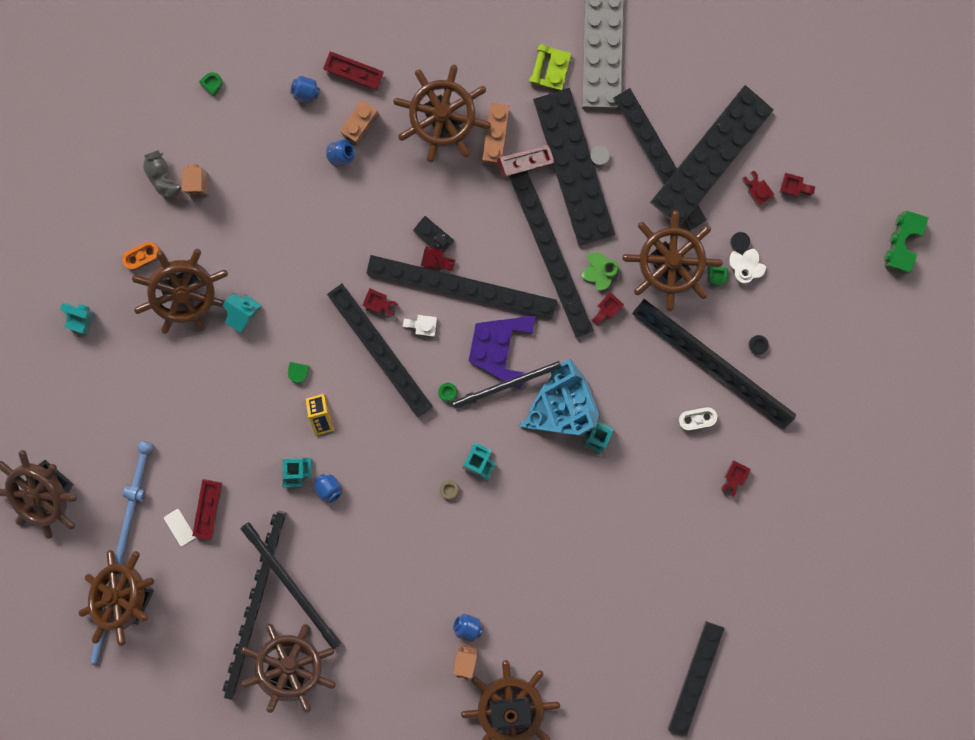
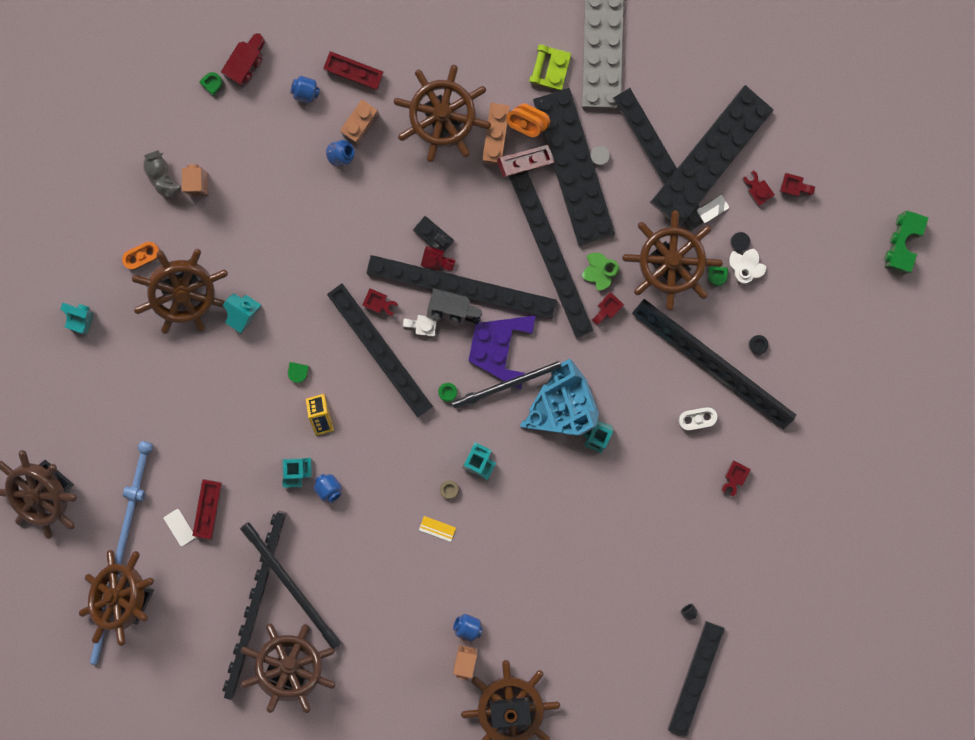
none -> dark red hinge [221,33,265,87]
none -> yellow sticker [419,516,456,542]
none -> black hinge [427,288,482,326]
none -> orange brick [506,103,550,137]
none -> black hinge [680,603,698,620]
none -> sticker [697,195,729,223]

